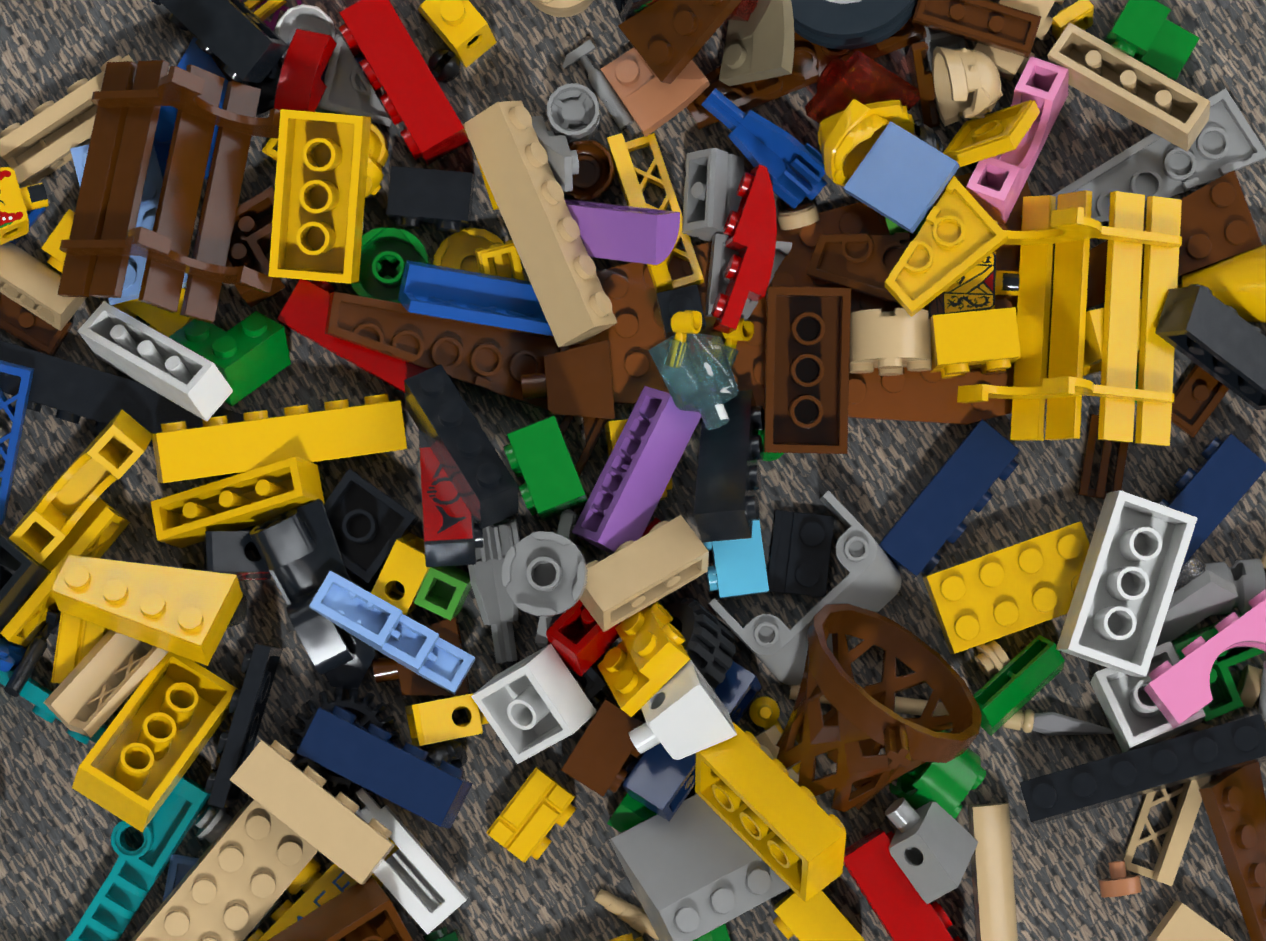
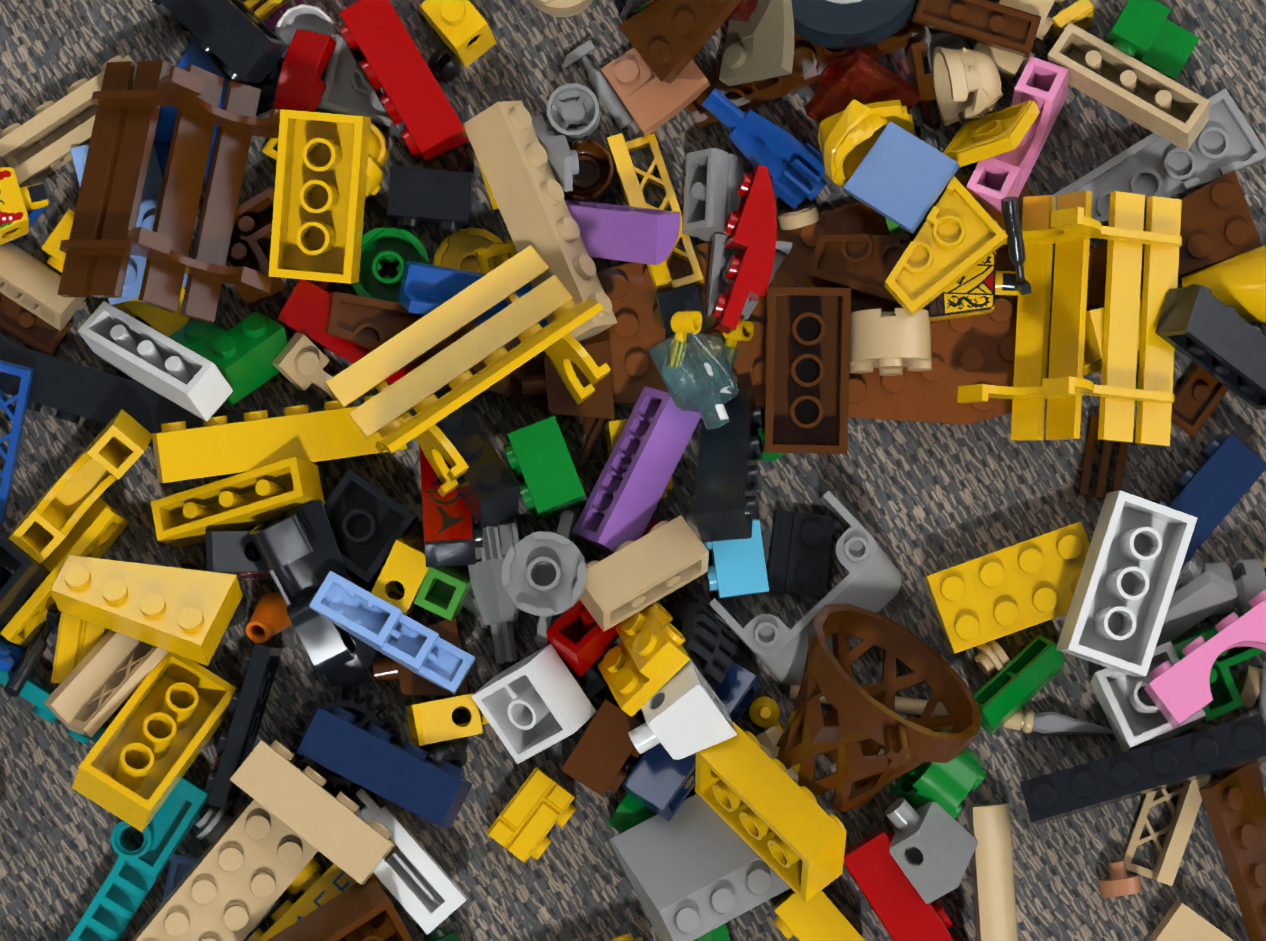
tan animal [594,889,659,941] -> none
dark blue brick [879,419,1020,578] -> none
yellow brick [930,307,1021,379] -> none
none -> orange cone [246,592,292,643]
none -> tan plate [271,332,336,401]
none -> yellow piece [325,245,611,498]
none -> black piece [1001,197,1031,295]

